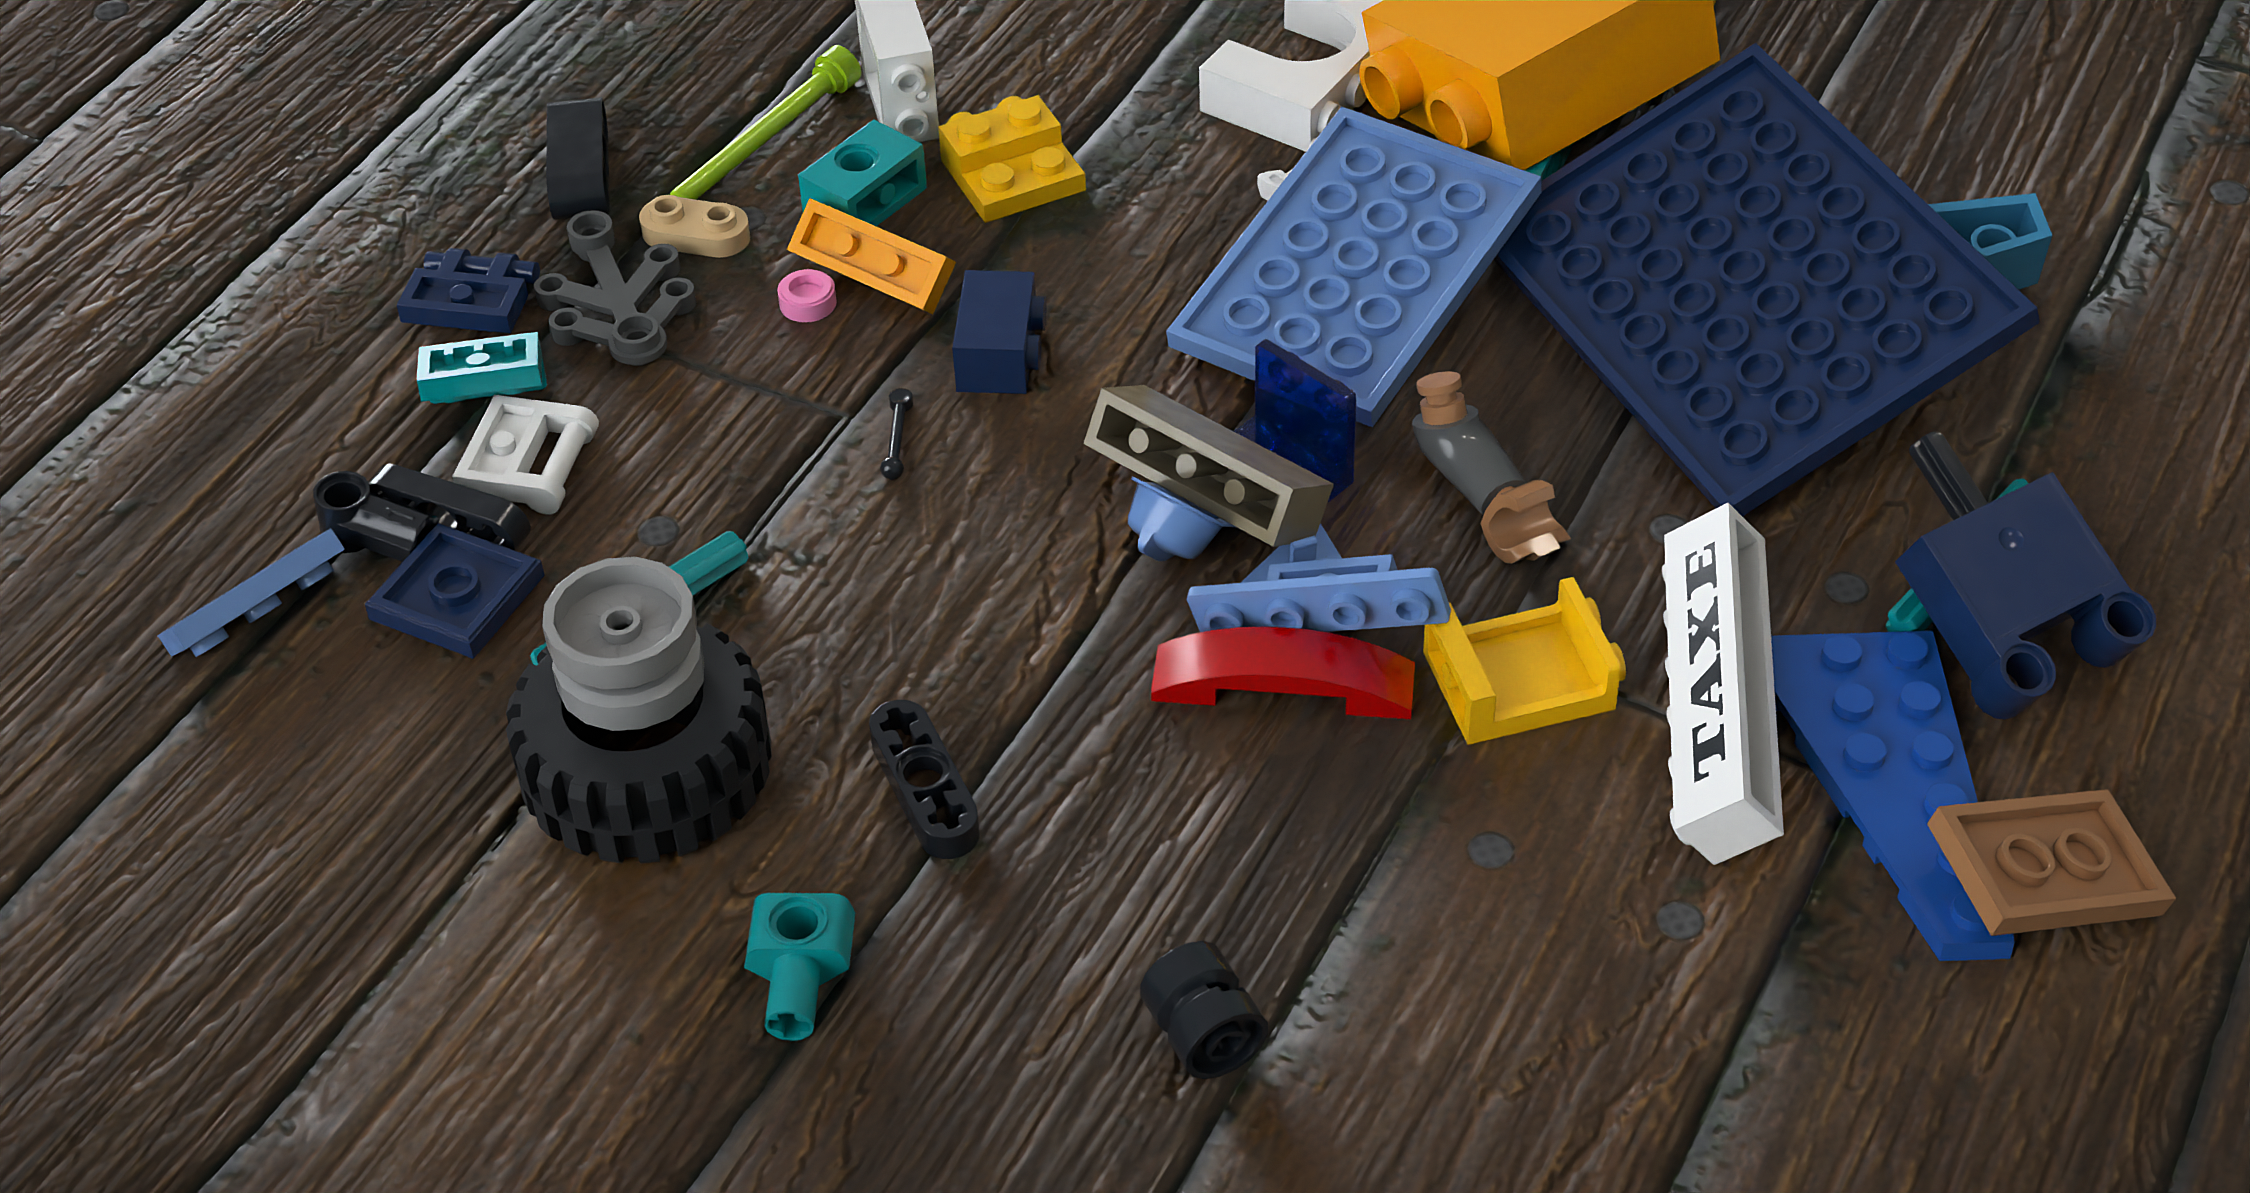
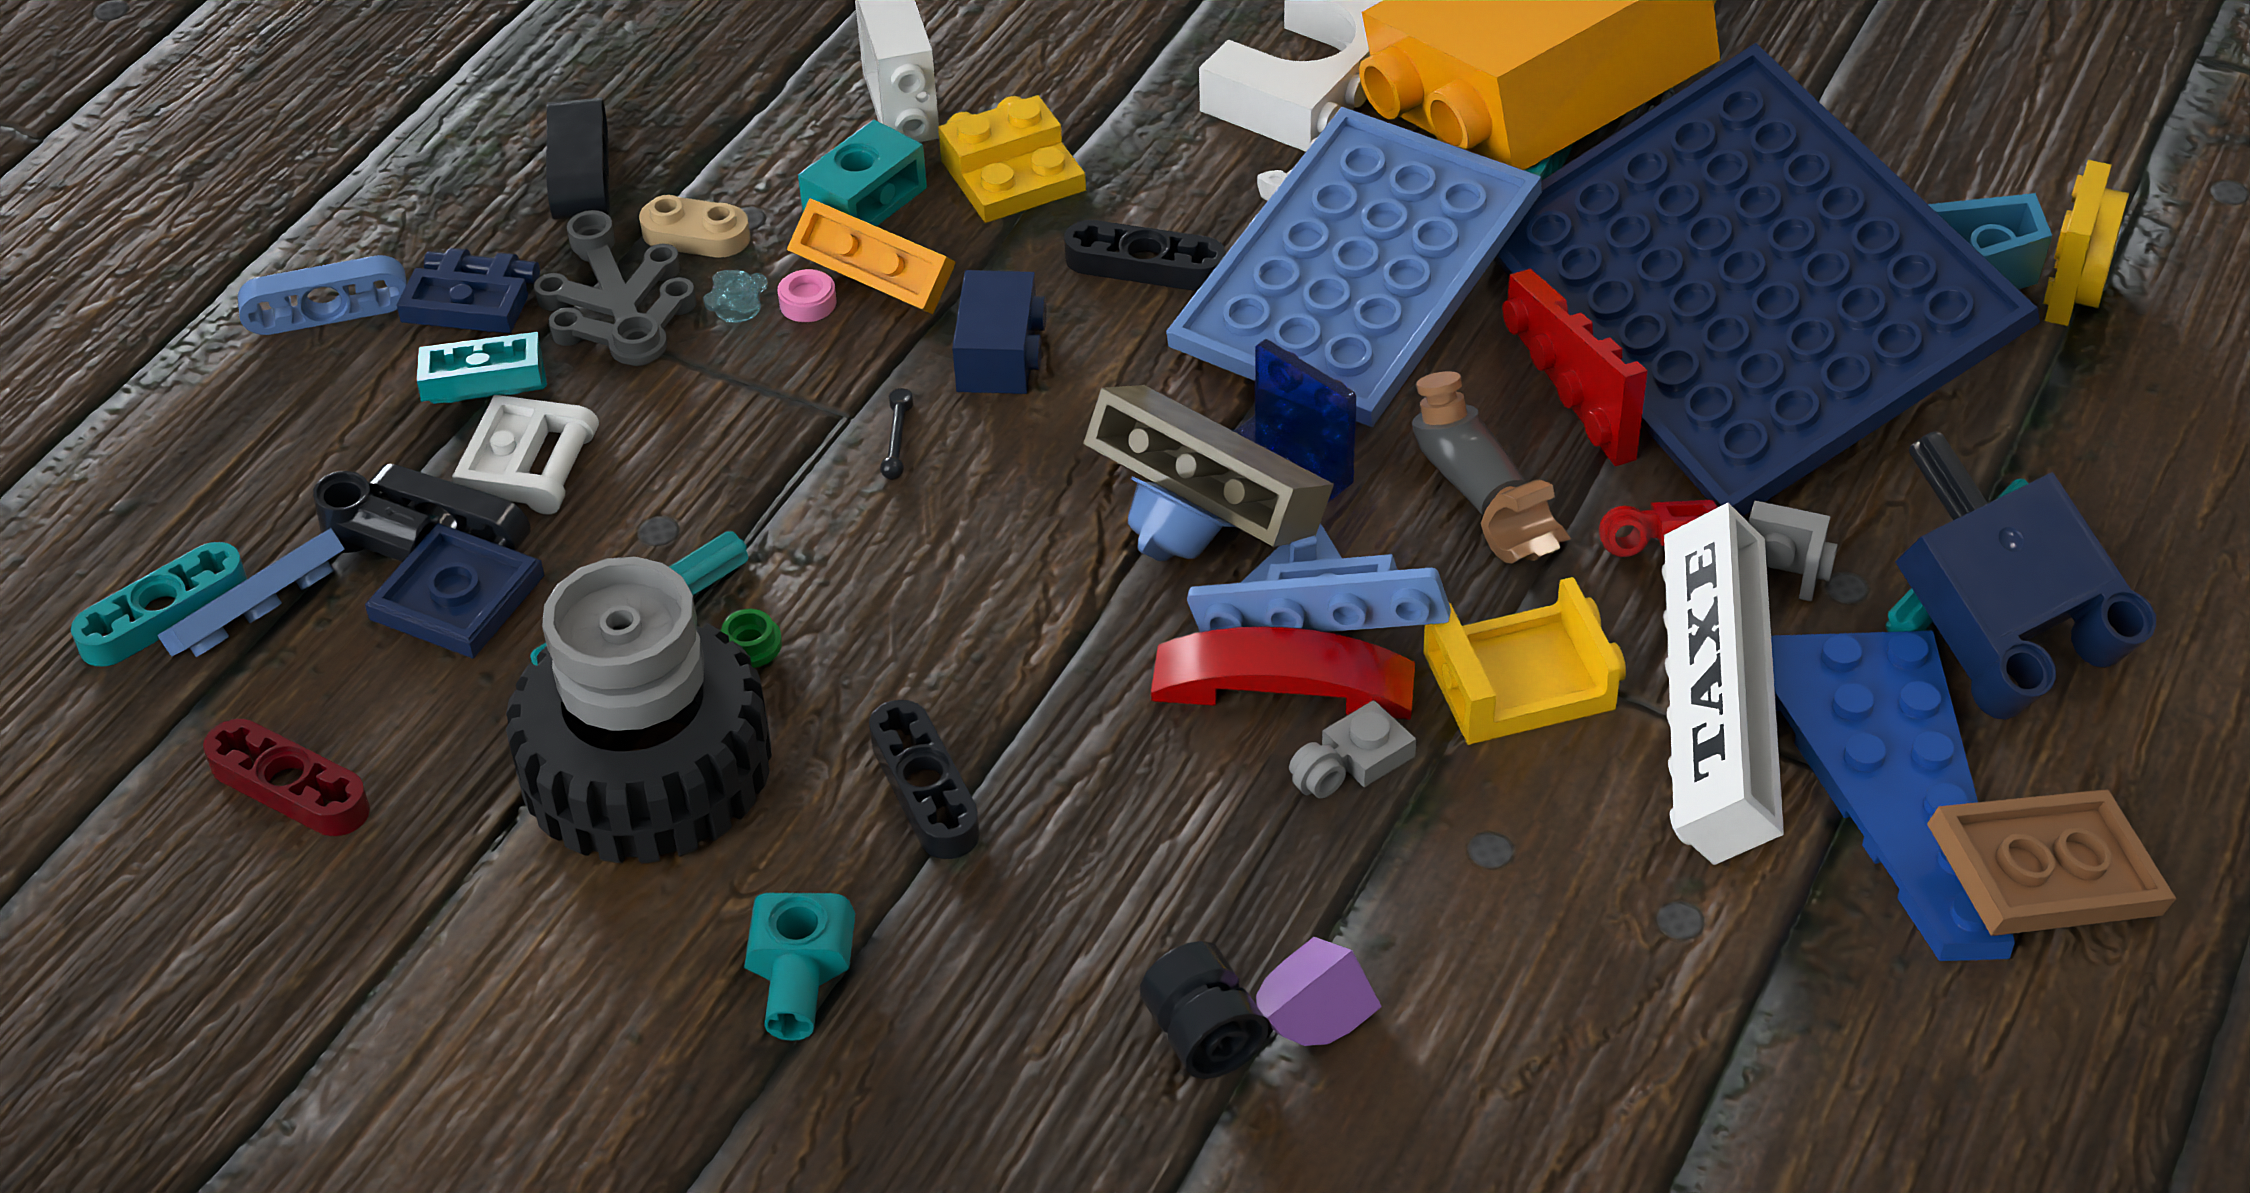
lime piece [670,45,861,200] -> none
none -> teal beam [71,542,247,667]
none -> dark red beam [203,719,370,836]
none -> medium blue beam [238,255,407,335]
none -> clear light blue plate [703,270,768,322]
none -> green plate [721,609,782,668]
none -> black beam [1064,220,1226,291]
none -> medium lavender brick [1256,937,1382,1046]
none -> light grey plate [1289,700,1416,798]
none -> red wing [1502,268,1648,467]
none -> red plate [1599,500,1718,557]
none -> light grey bracket [1749,500,1838,602]
none -> yellow piece [2043,160,2129,326]

